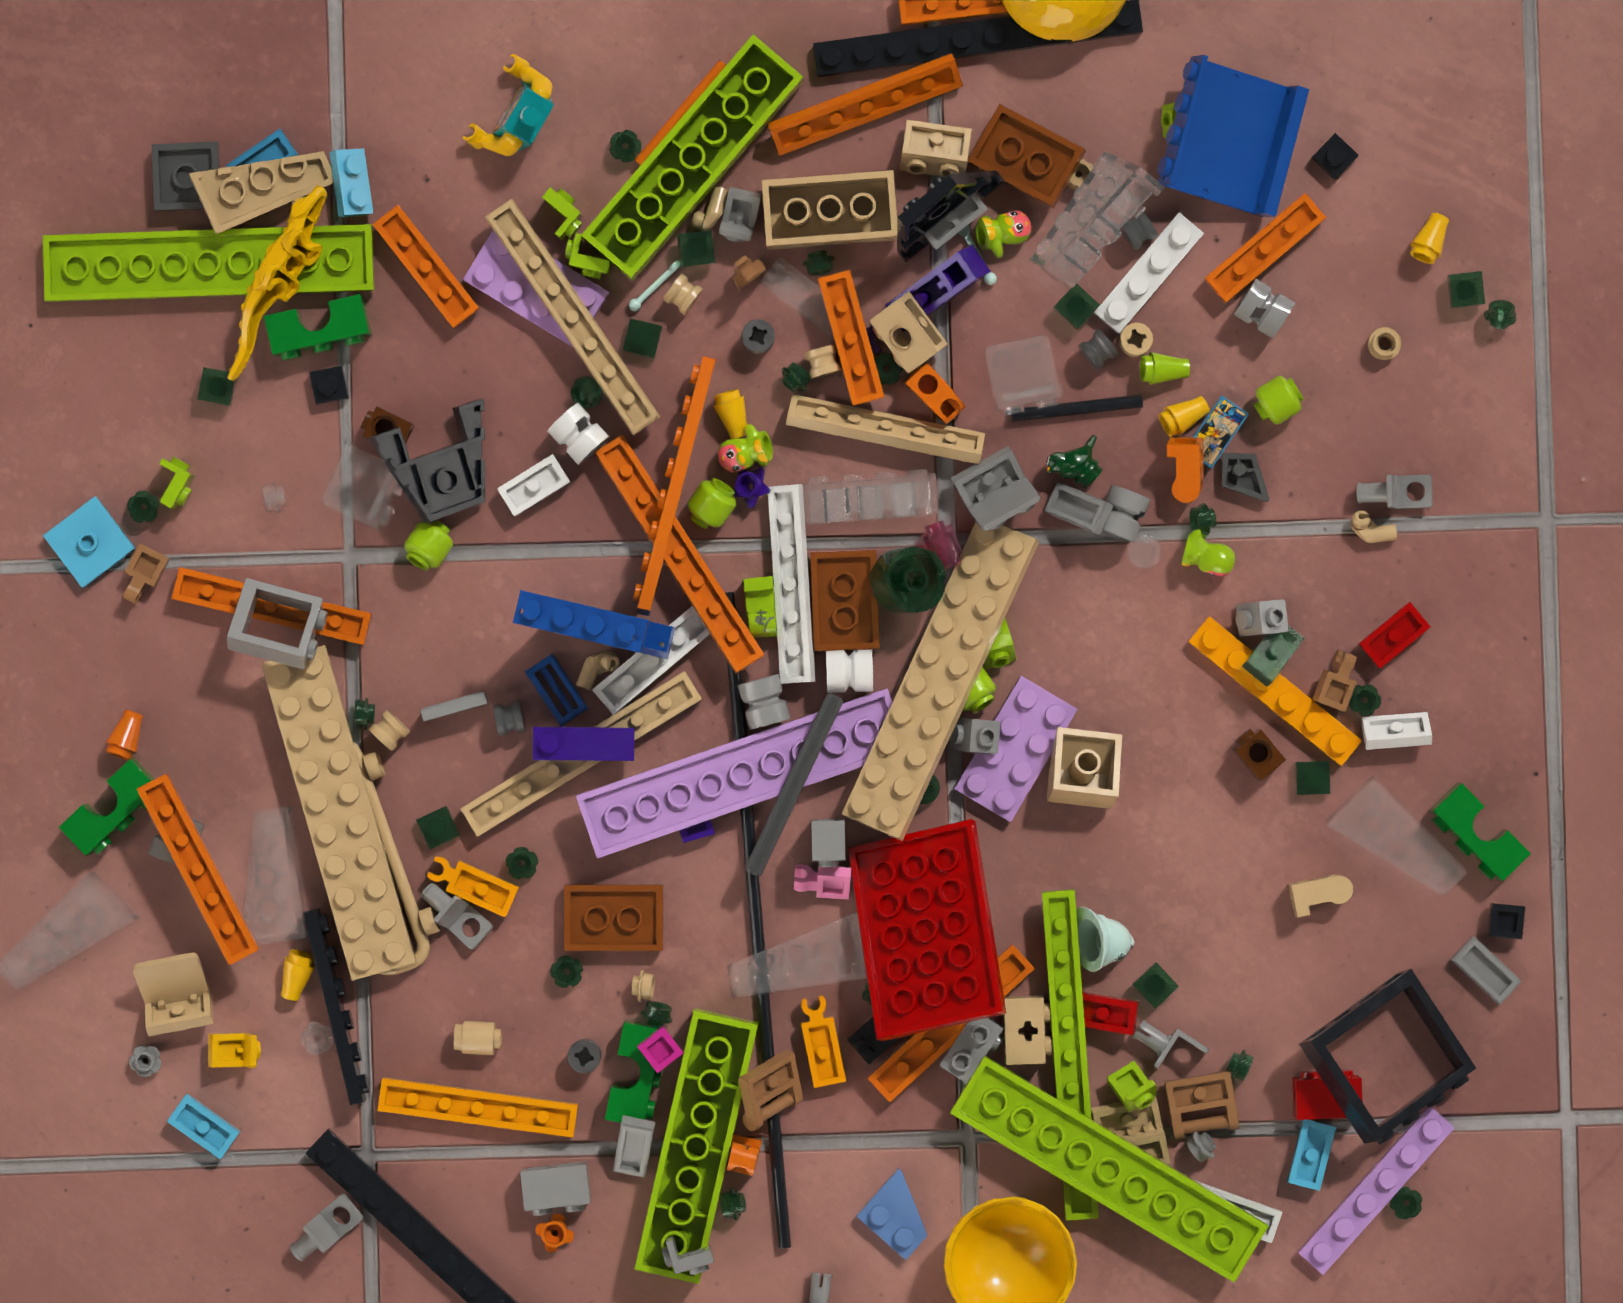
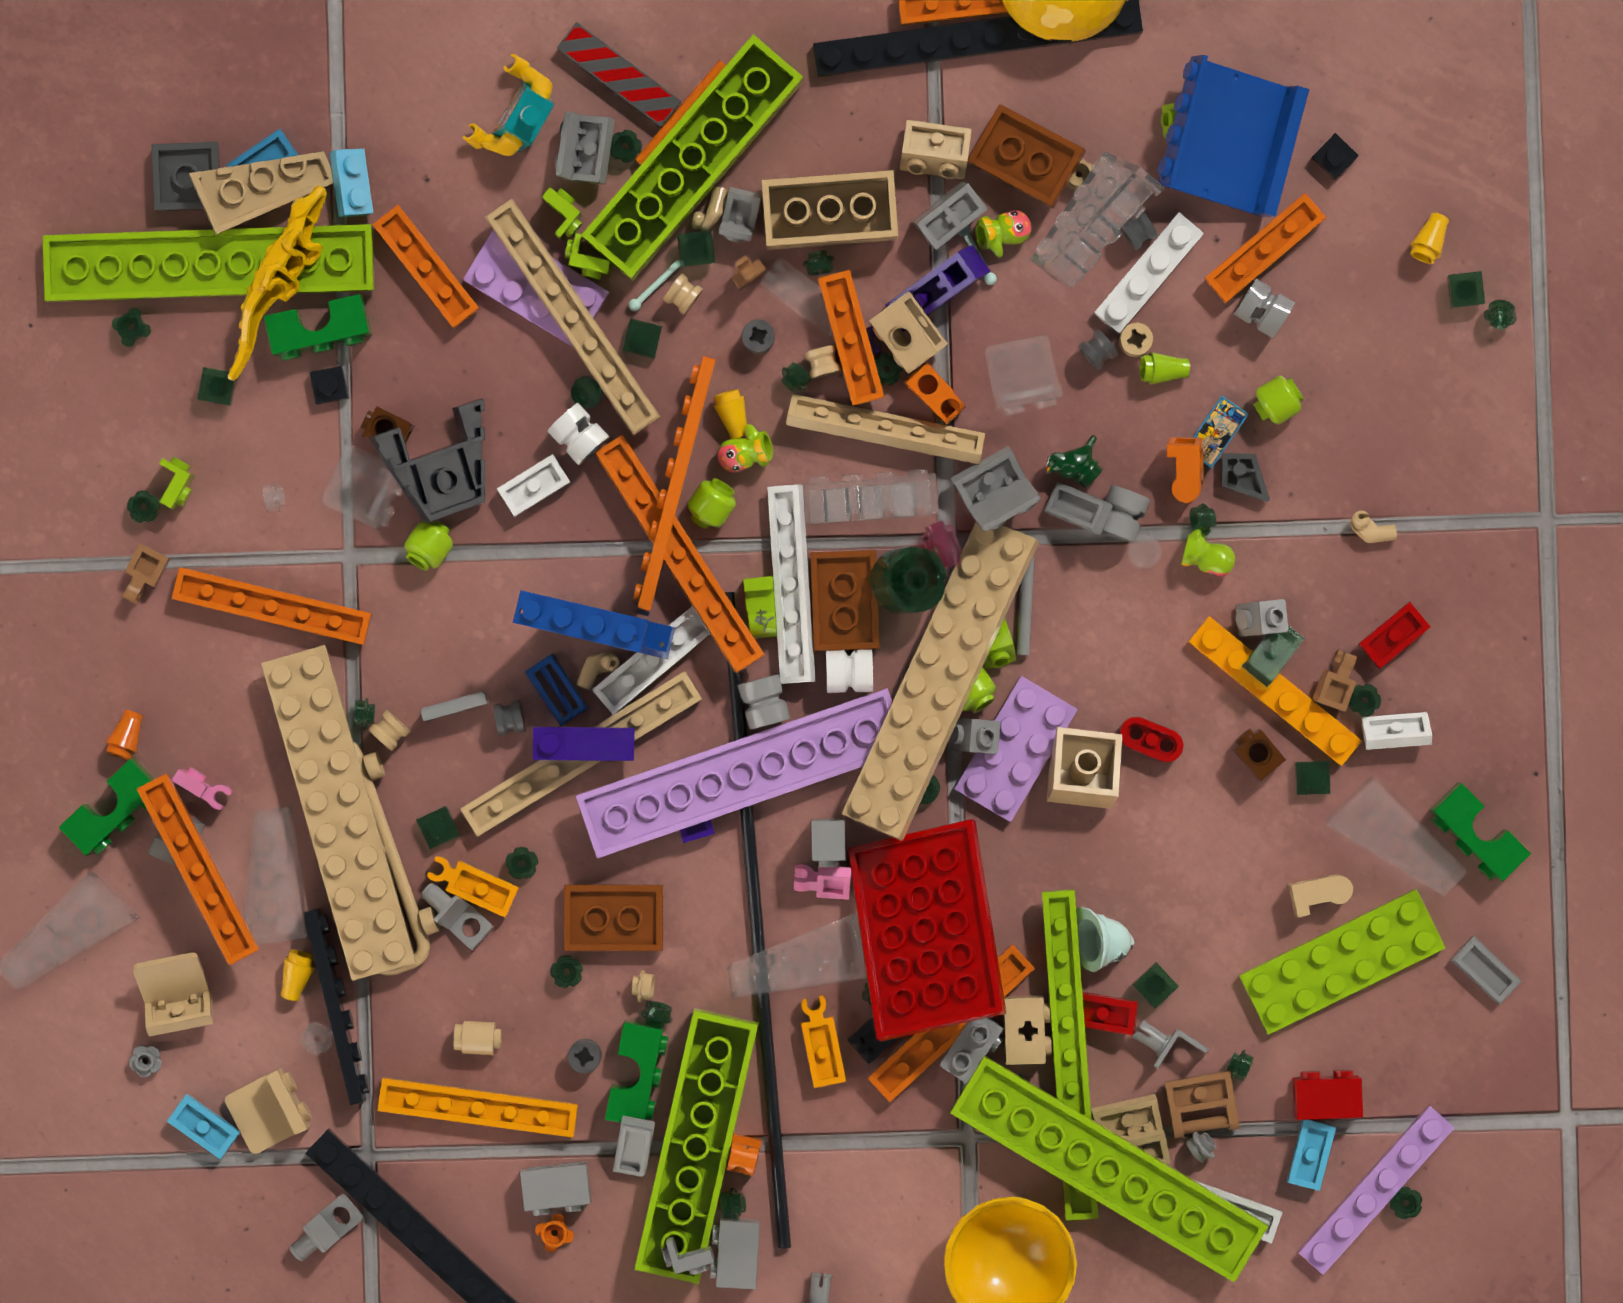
medium azure plate [43,496,136,588] -> none
yellow bracket [208,1033,261,1068] -> none
light grey window [227,578,328,670] -> none
dark pink plate [637,1026,683,1073] -> none
dark purple plate [733,467,771,508] -> none
medium nougat plate [738,1050,803,1132] -> none
dark grey axle [745,694,843,877] -> none
orange plate [767,53,963,156] -> none
medium blue wing [856,1168,928,1260] -> none
black wing [897,170,1005,262] -> none
black bar [1011,394,1143,422] -> none
clear green plate [1053,283,1100,330] -> none
lime bracket [1107,1061,1157,1113] -> none
yellow cone [1158,396,1210,437] -> none
black window [1299,969,1476,1144] -> none
light grey bracket [1357,474,1433,509] -> none
tan plate [1368,327,1401,360] -> none
black plate [1487,903,1525,939] -> none
none -> clear green plate [112,308,151,347]
none -> bright pink plate [172,767,233,810]
none -> tan bracket [225,1067,312,1154]
none -> light grey bracket [555,111,615,185]
none -> tile [557,22,681,128]
none -> light grey brick [710,1217,760,1289]
none -> light grey bar [1016,557,1034,655]
none -> red plate [1119,717,1184,762]
none -> lime plate [1239,889,1446,1035]

